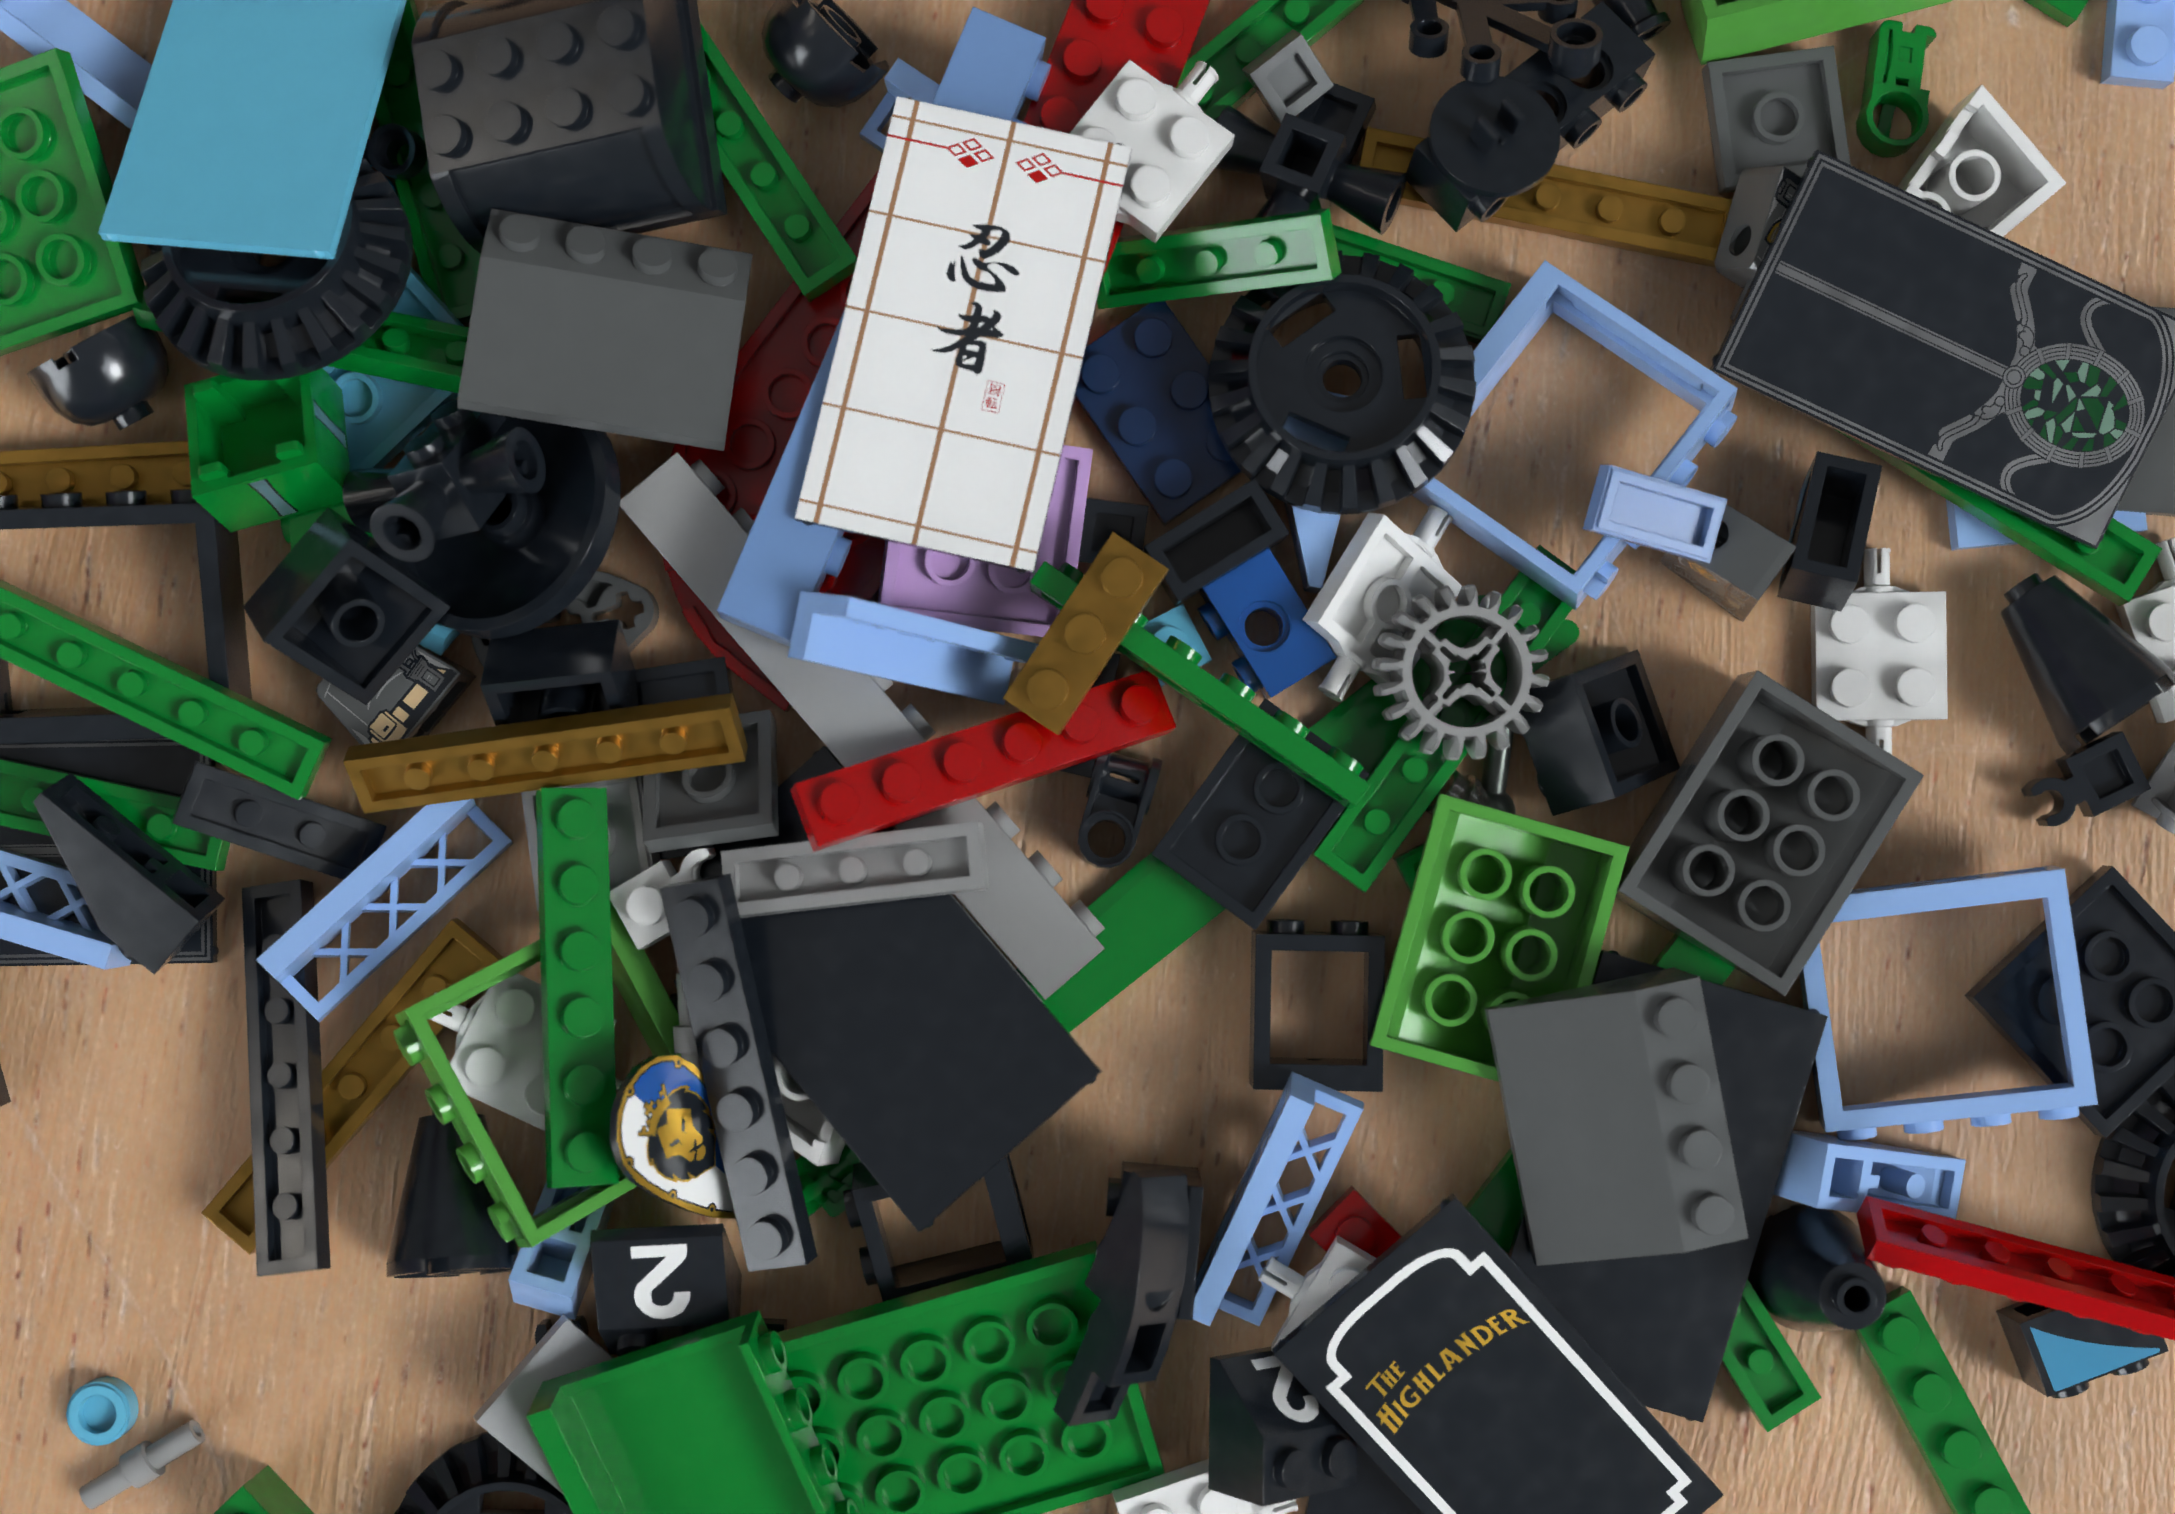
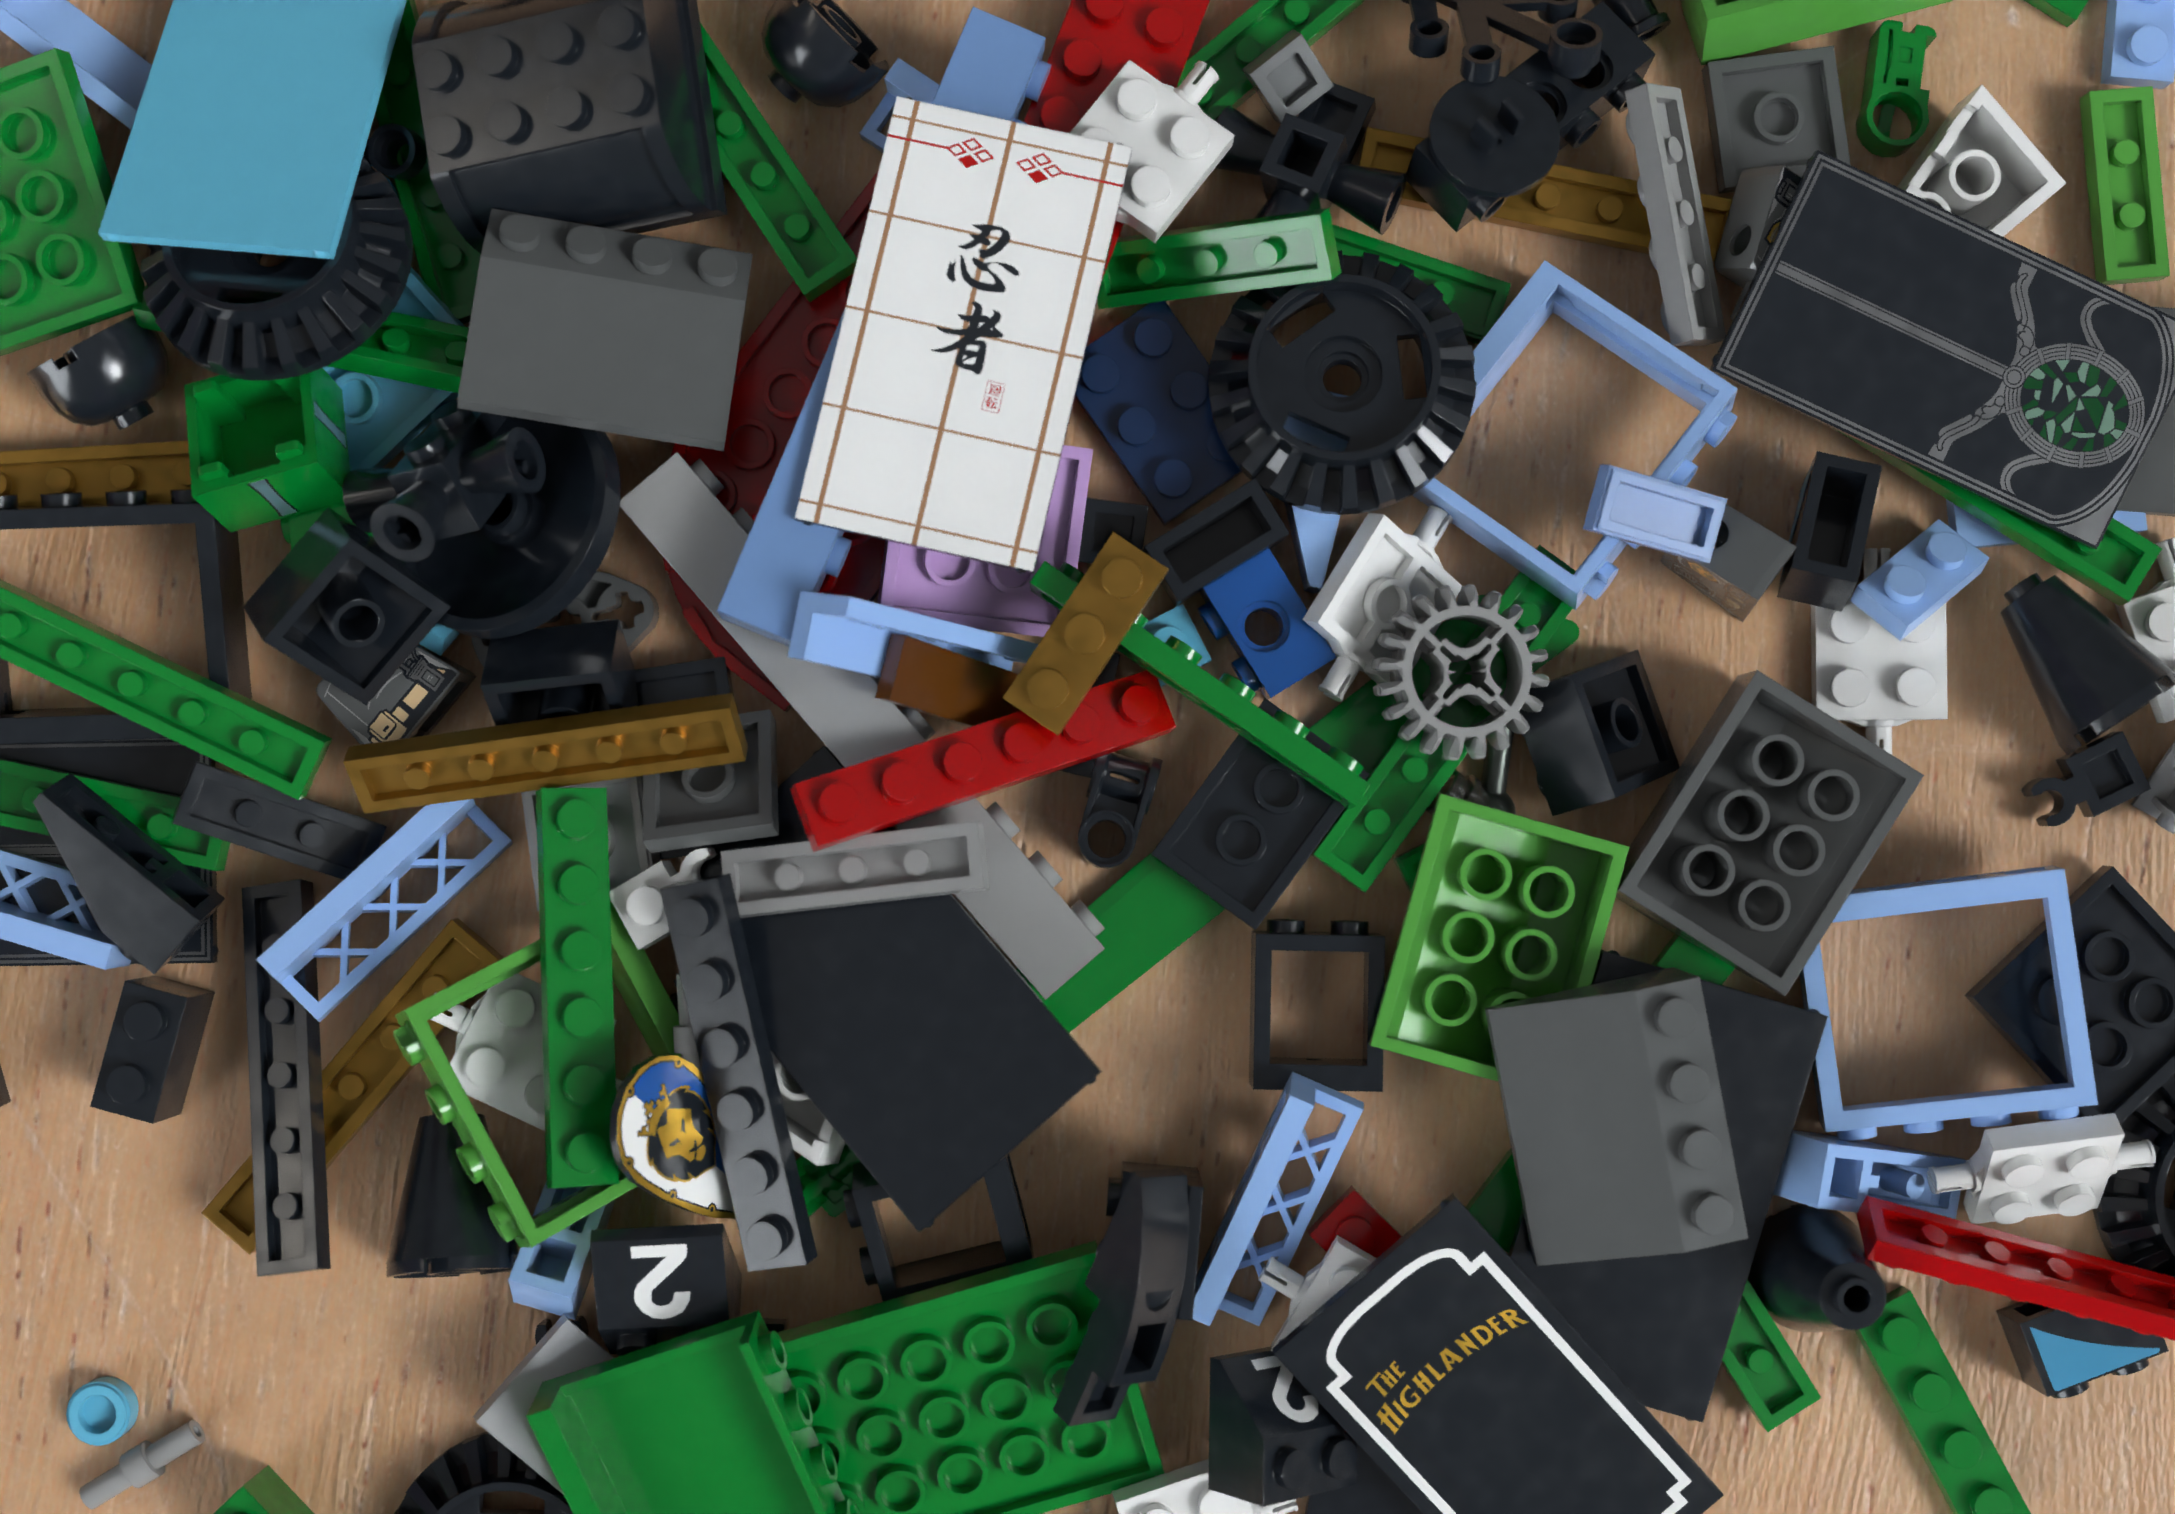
none -> black brick [90,975,215,1124]
none -> reddish brown tile [875,634,1021,727]
none -> light grey plate [1625,83,1726,346]
none -> light blue plate [1850,519,1989,641]
none -> white plate [1927,1113,2156,1224]
none -> bright green plate [2079,86,2170,285]

